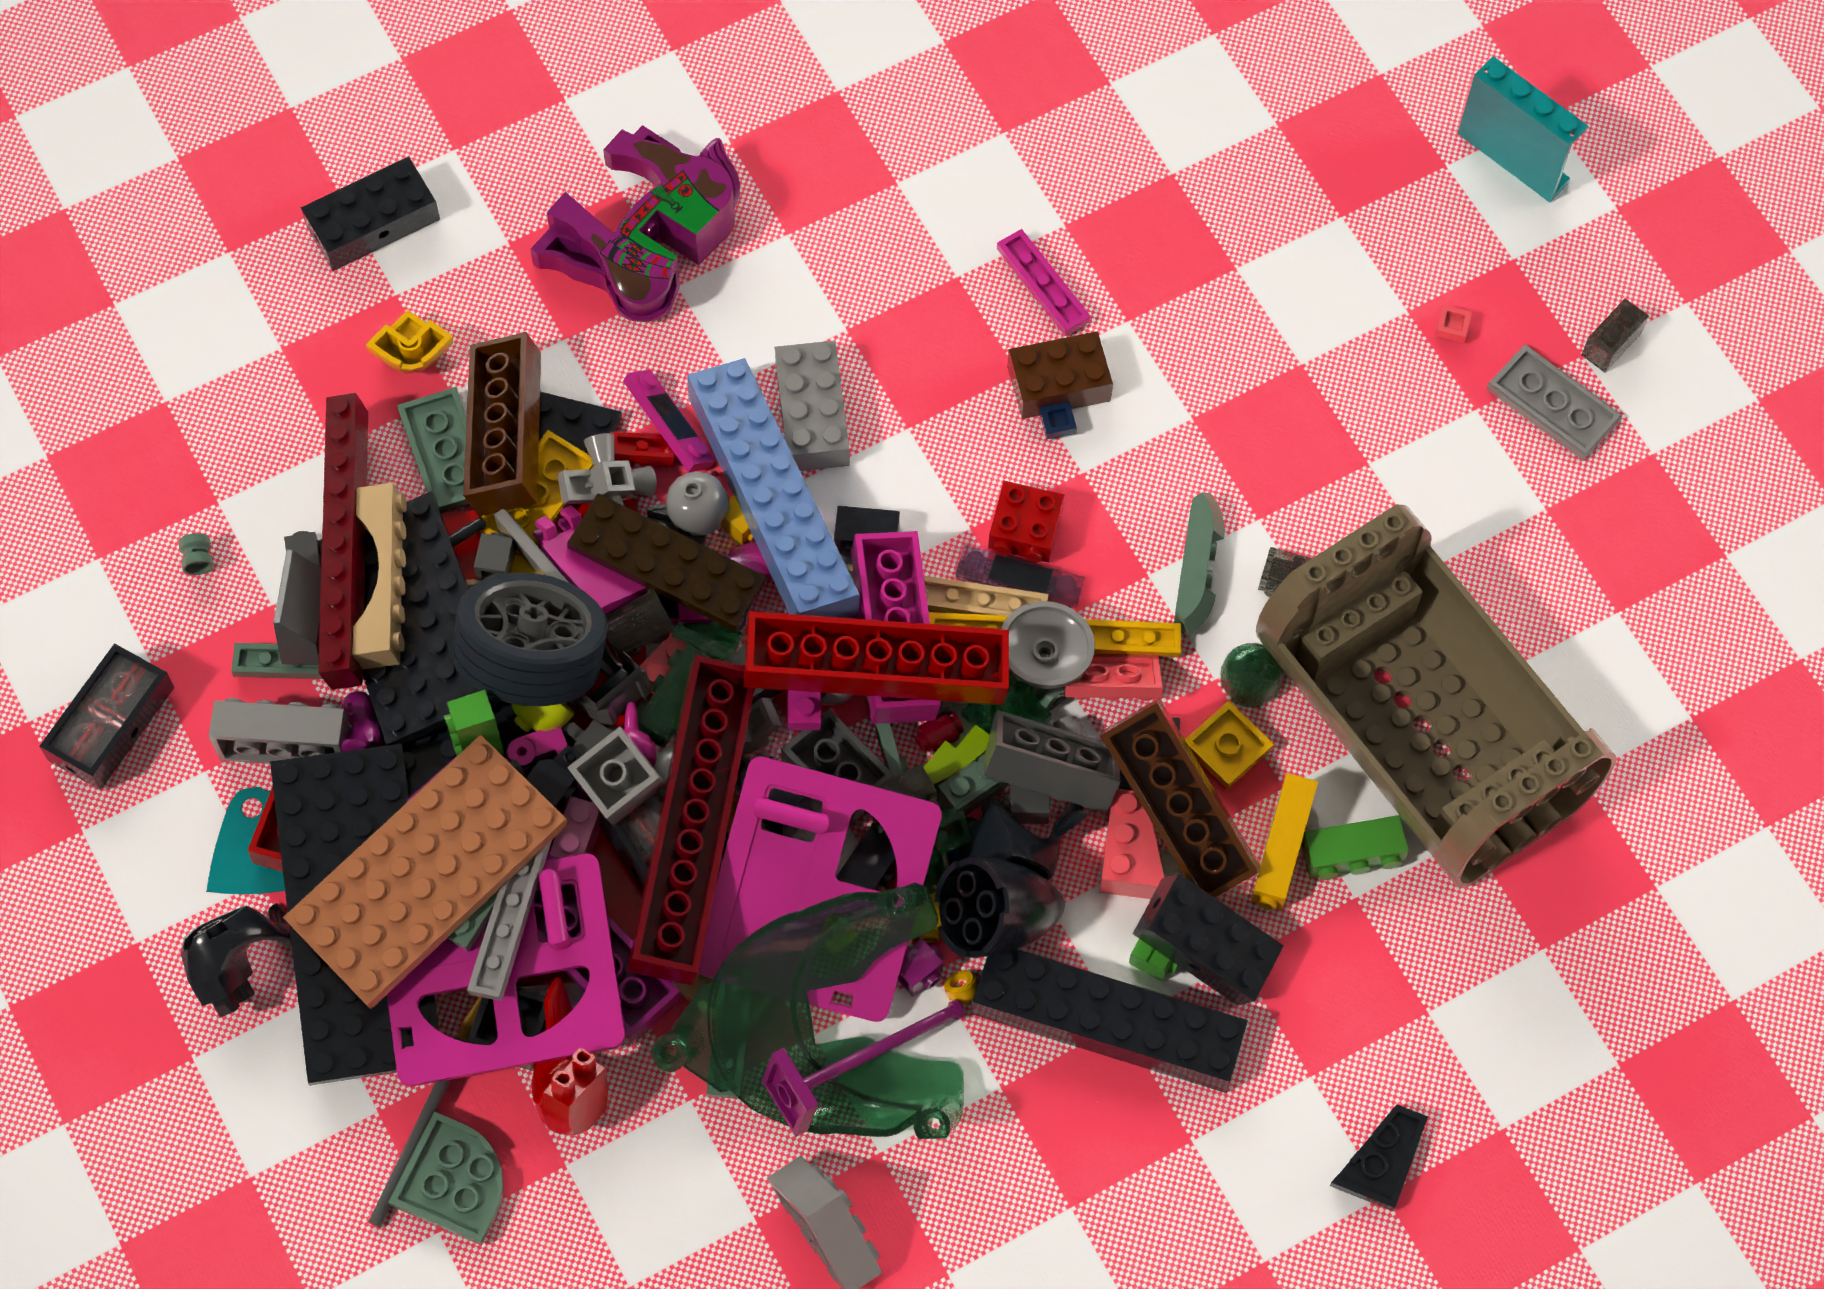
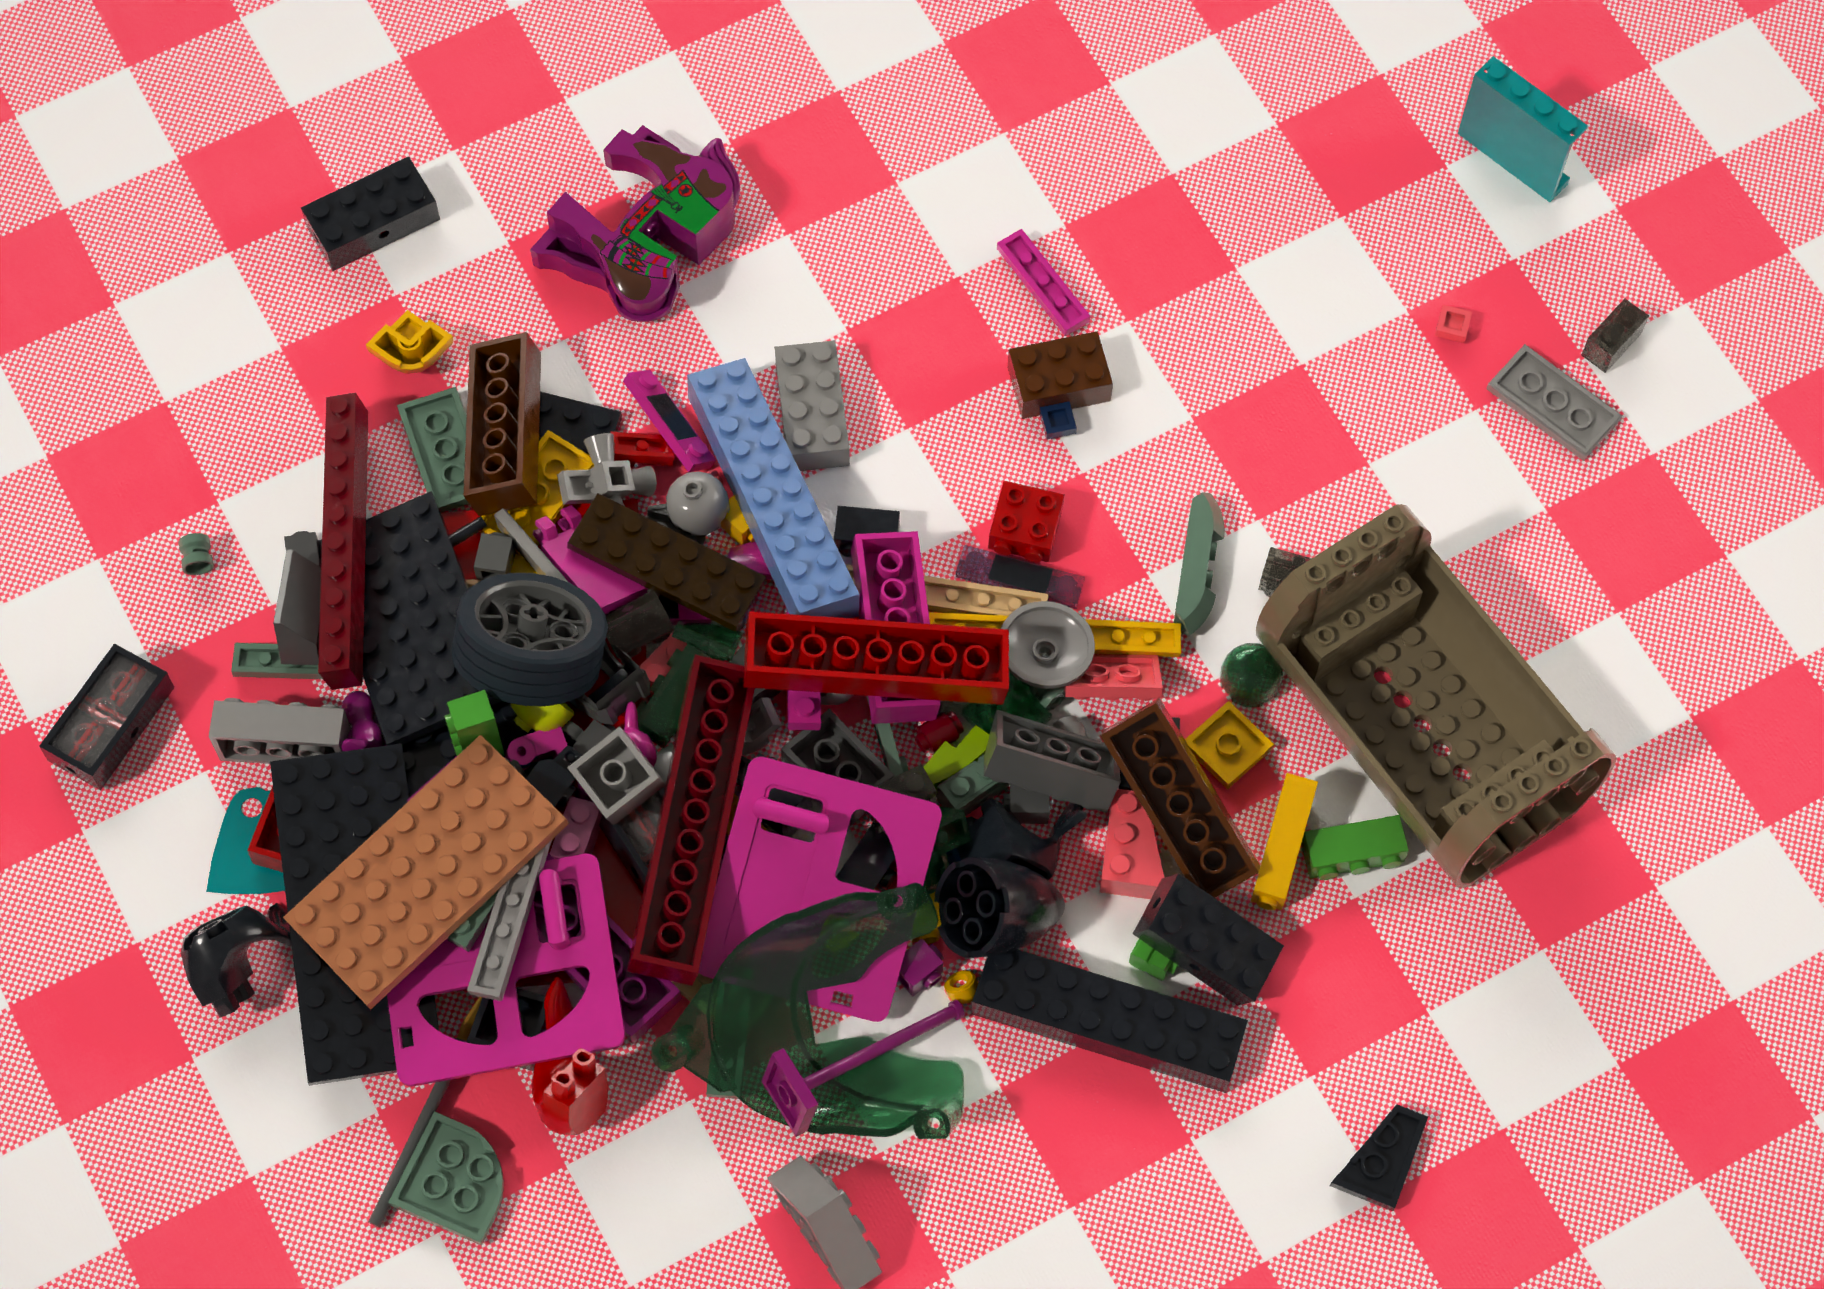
tan arch [352,482,407,669] -> none

